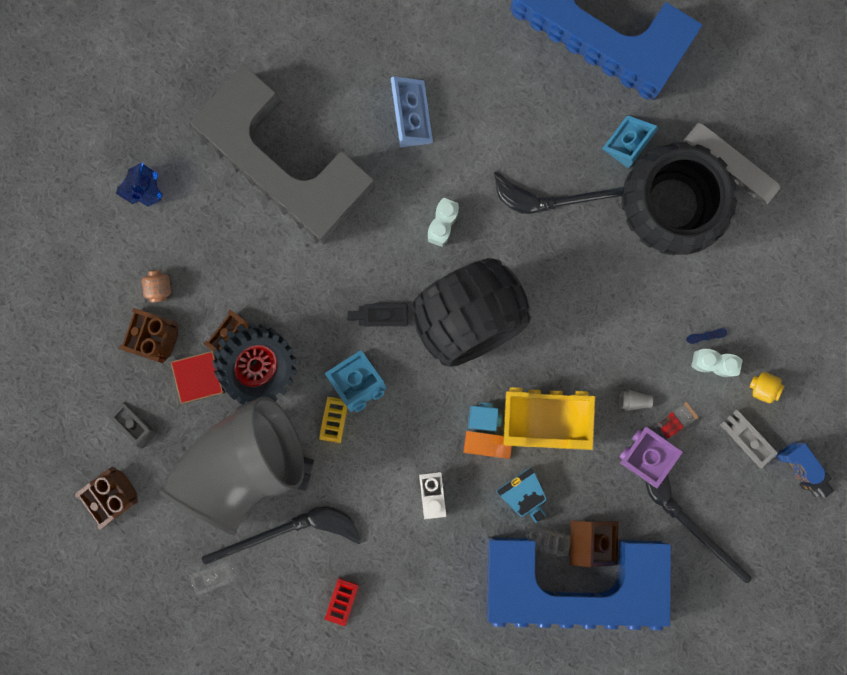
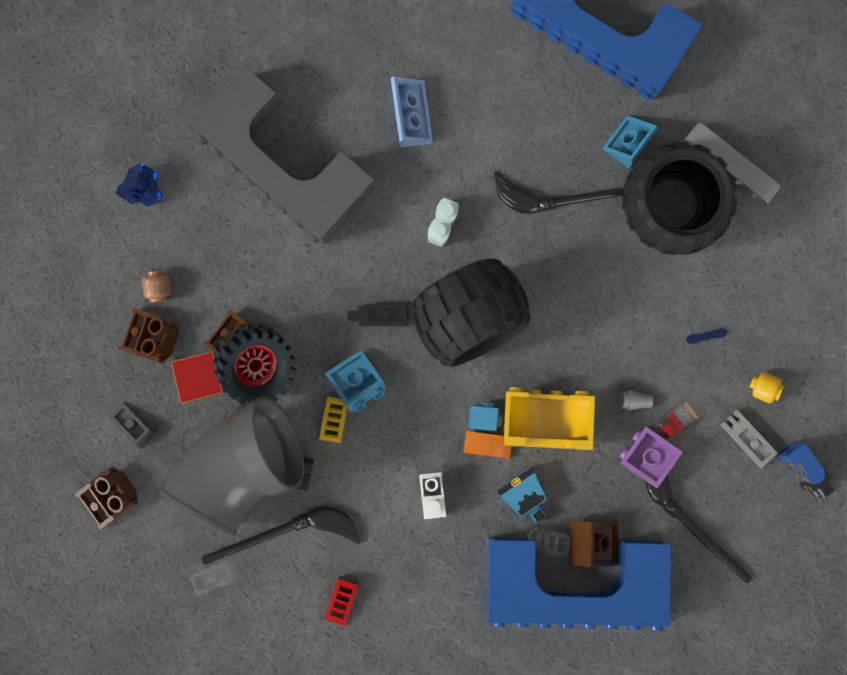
light aqua brick [692,349,743,377] -> none

